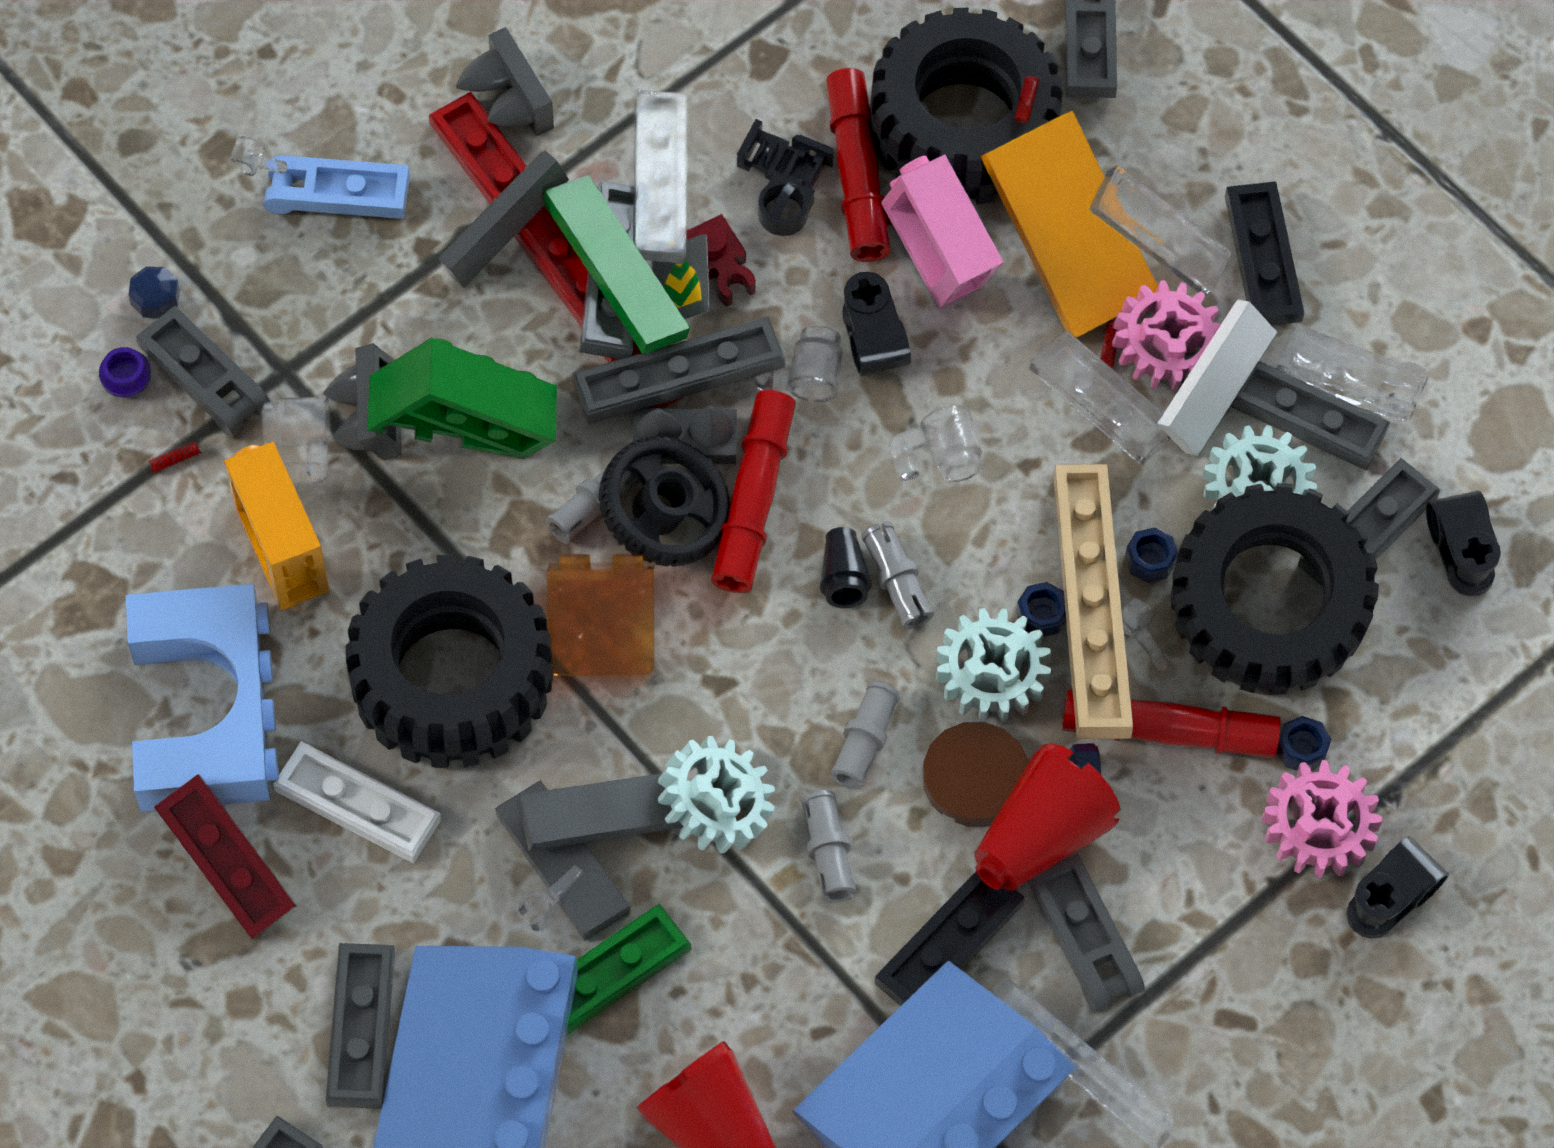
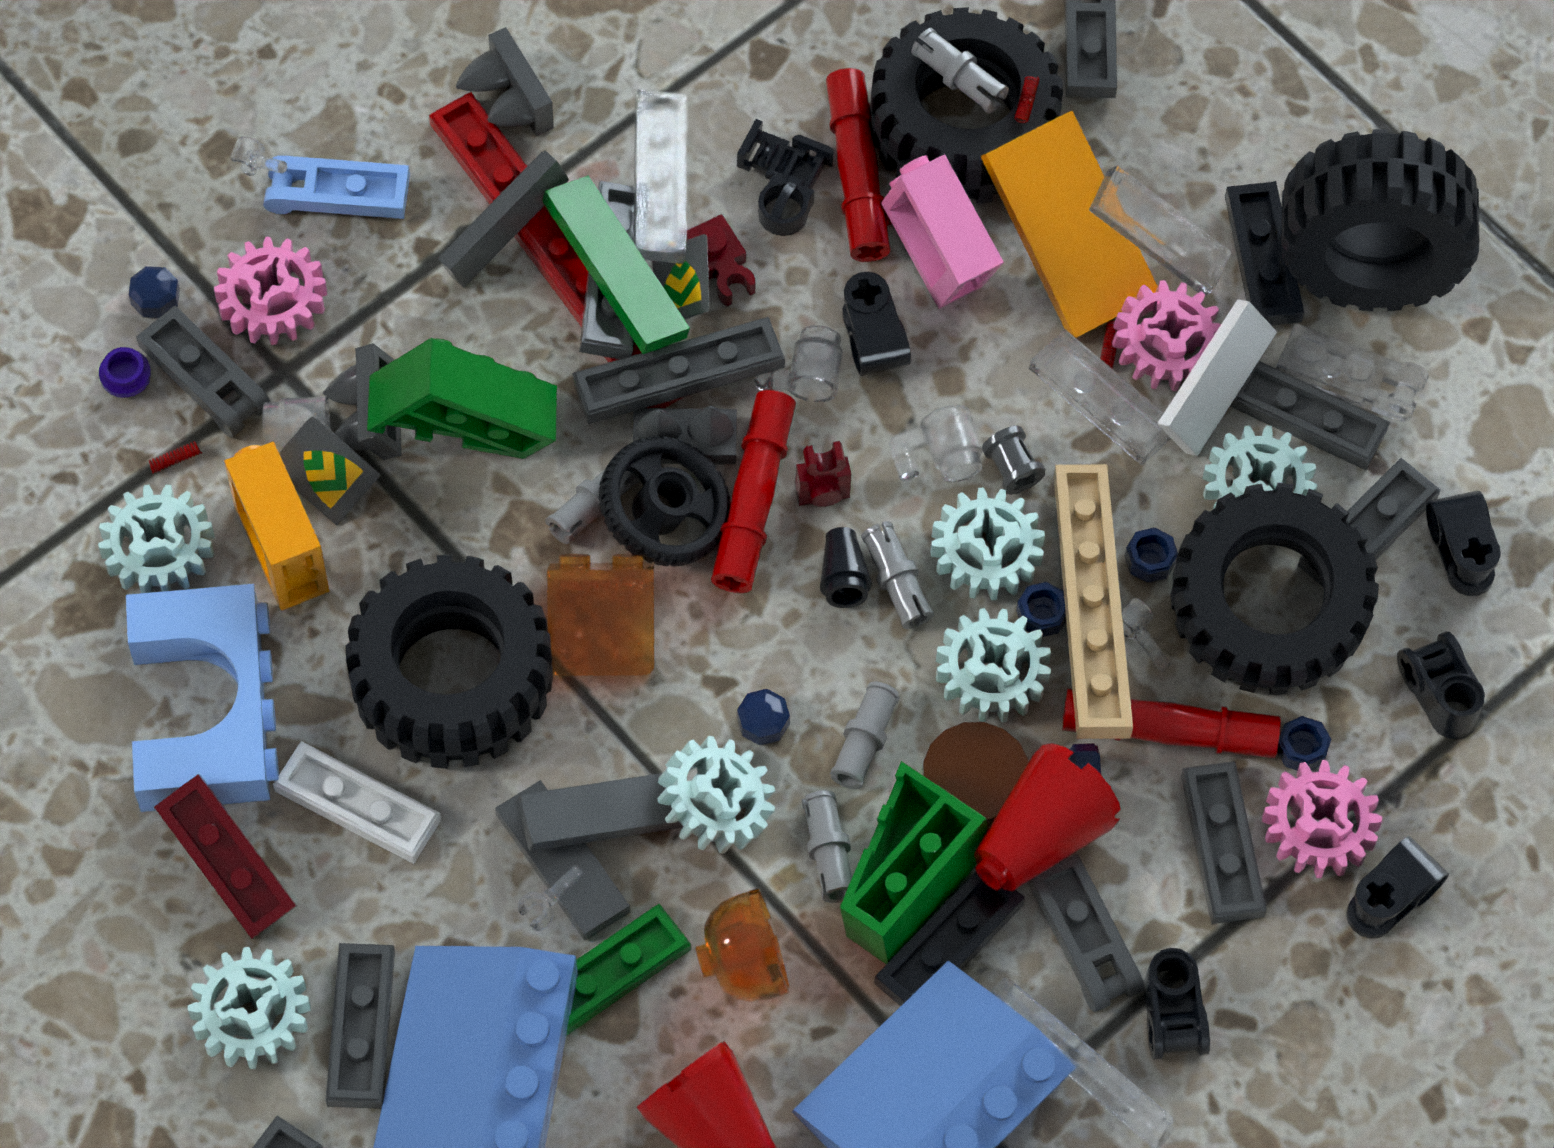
none -> light aqua gear [98,484,215,593]
none -> light aqua gear [188,947,311,1069]
none -> bright pink gear [214,237,327,345]
none -> dark grey sticker [279,417,381,526]
none -> clear orange cylinder [695,888,790,1002]
none -> dark blue tile [737,689,790,746]
none -> dark red plate [795,441,852,507]
none -> green wedge [840,761,988,964]
none -> light grey pin [911,28,1009,114]
none -> light aqua gear [930,487,1045,600]
none -> dark grey bush [981,425,1046,495]
none -> black piece [1144,948,1210,1060]
none -> dark grey tile [1181,761,1267,924]
none -> black tyre [1281,129,1480,312]
none -> black piece [1397,631,1485,740]

